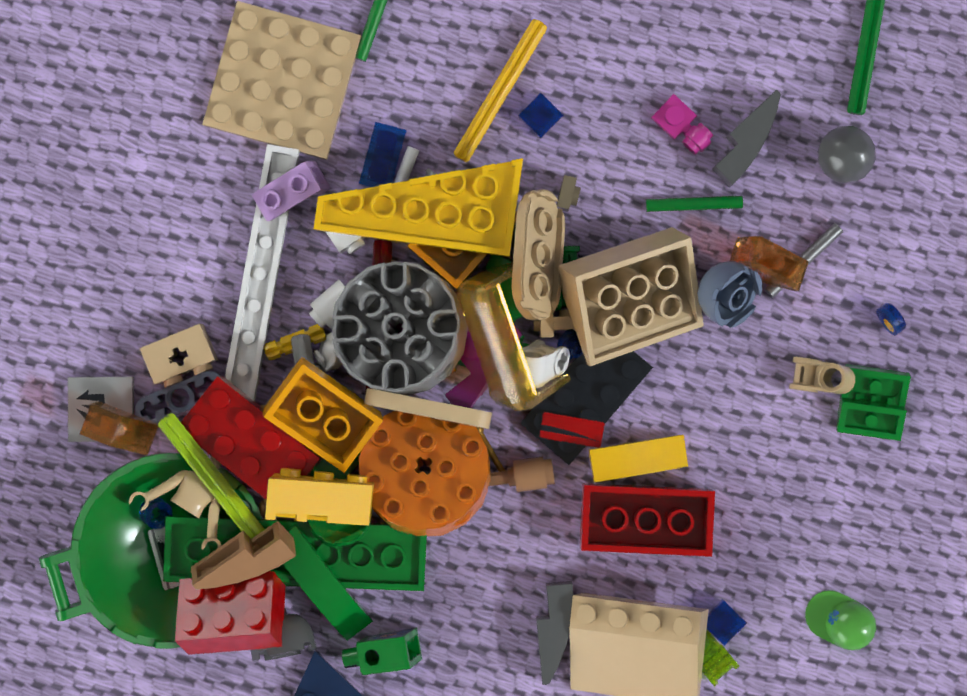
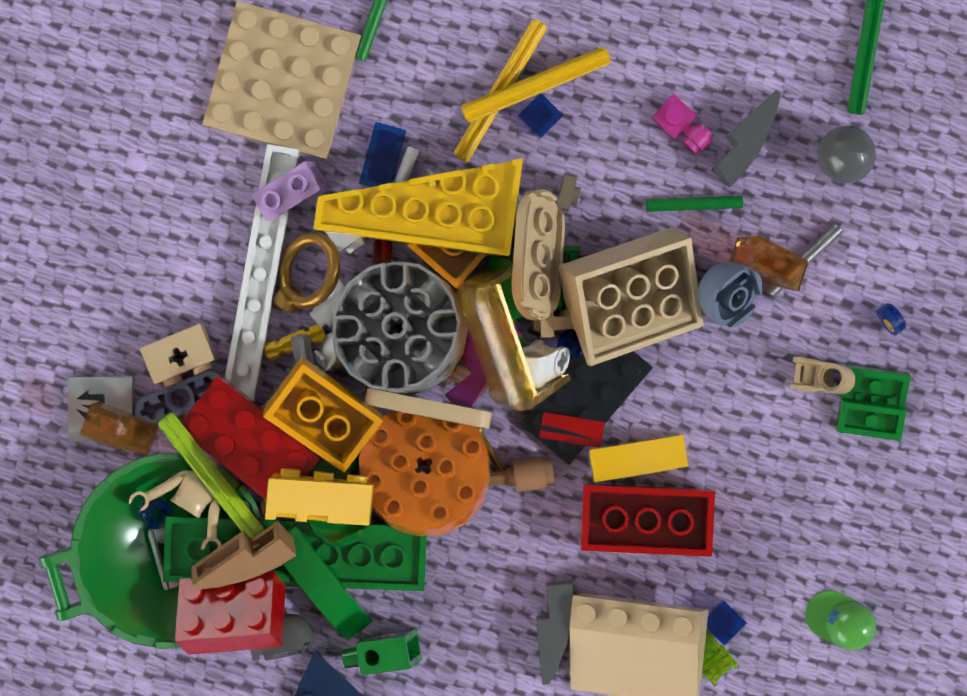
none -> pearl gold piece [273,232,341,313]
none -> yellow axle [461,47,611,123]

